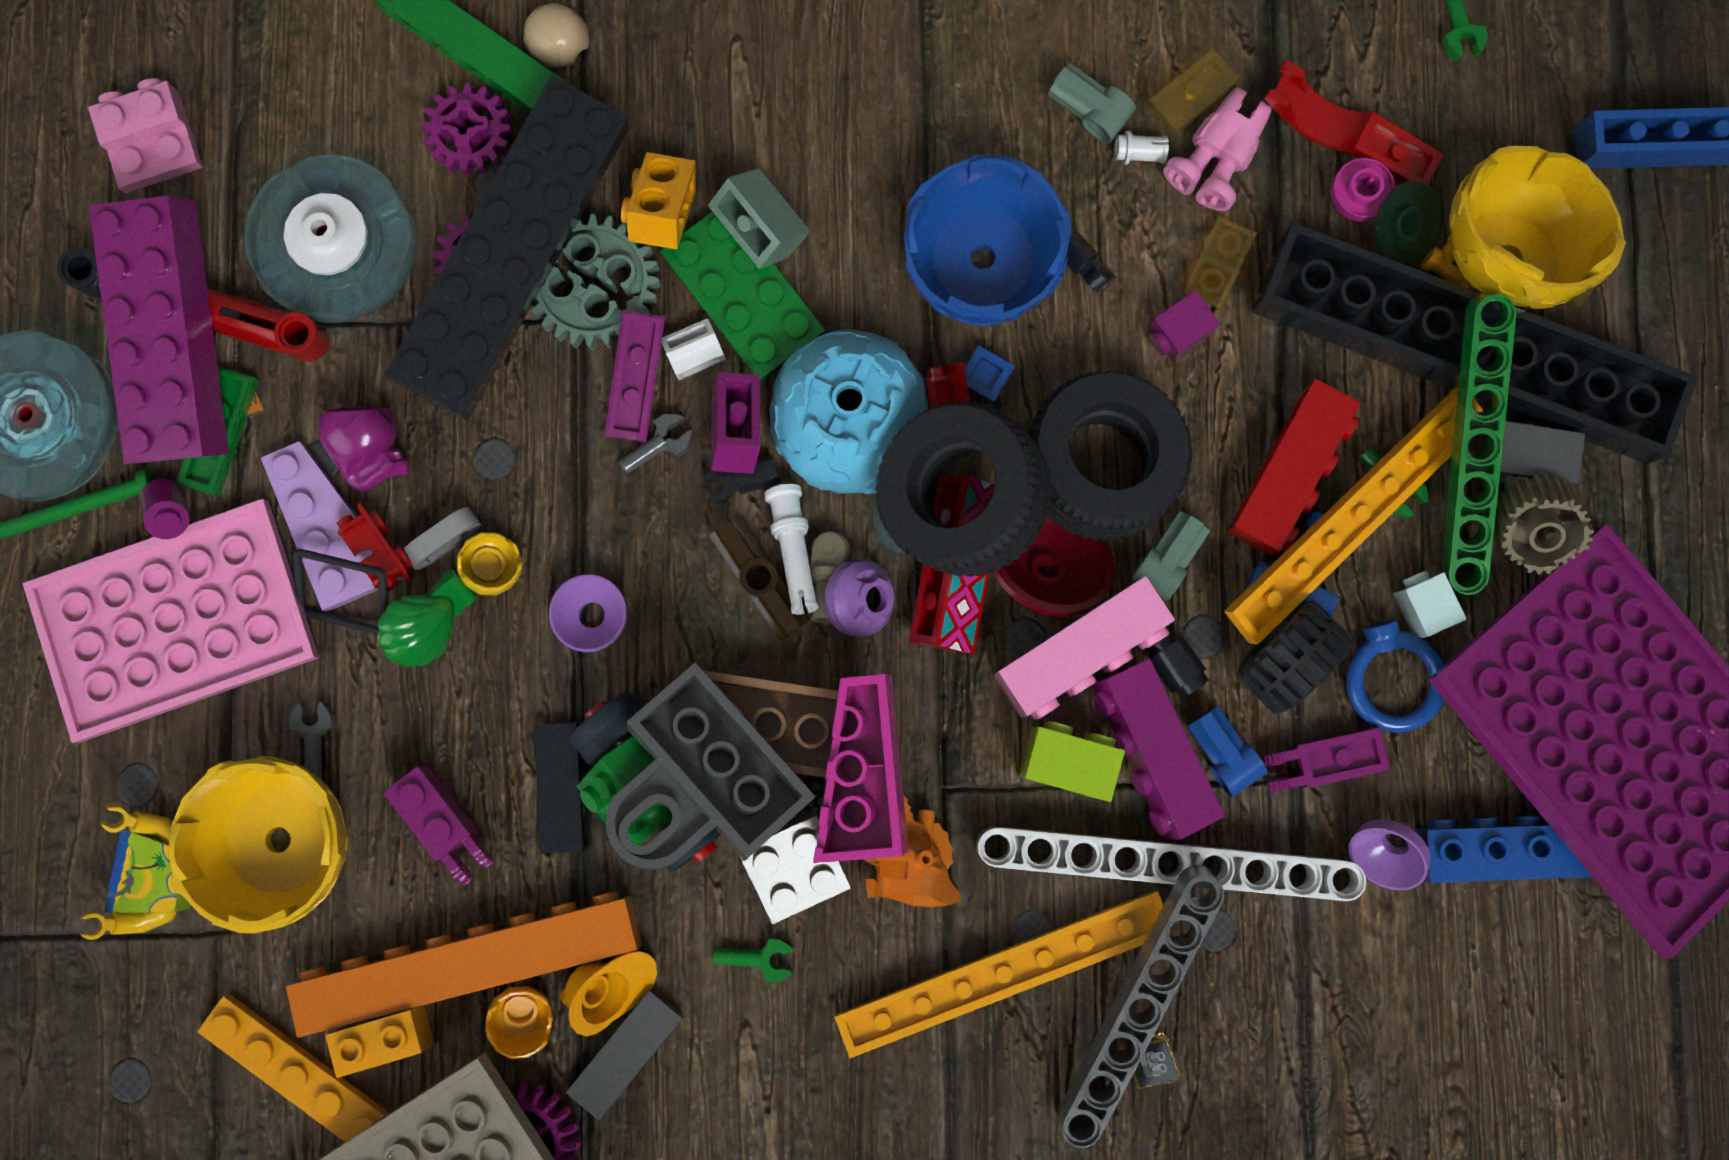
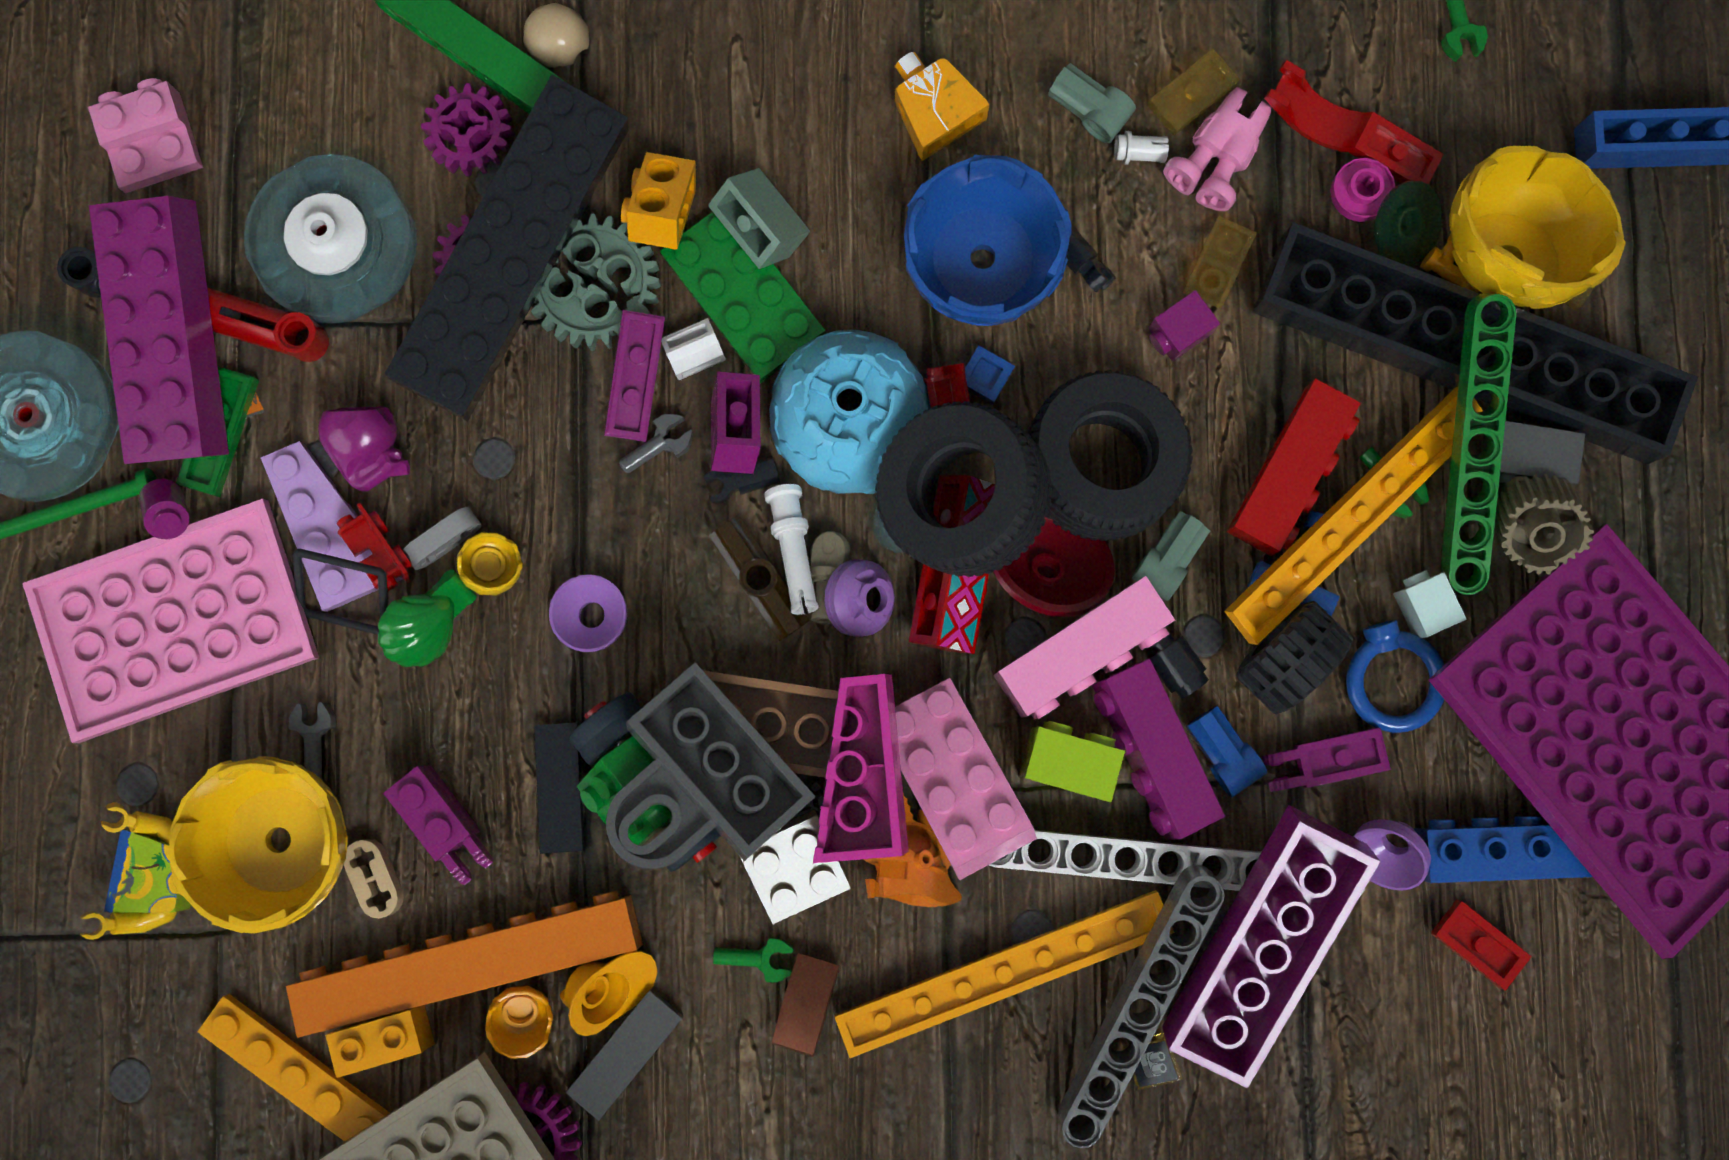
none -> tan beam [344,839,404,919]
none -> copper slope [772,953,839,1057]
none -> light orange torso [895,52,989,161]
none -> bright pink brick [895,678,1037,880]
none -> magenta brick [1162,805,1380,1088]
none -> red plate [1431,899,1532,991]

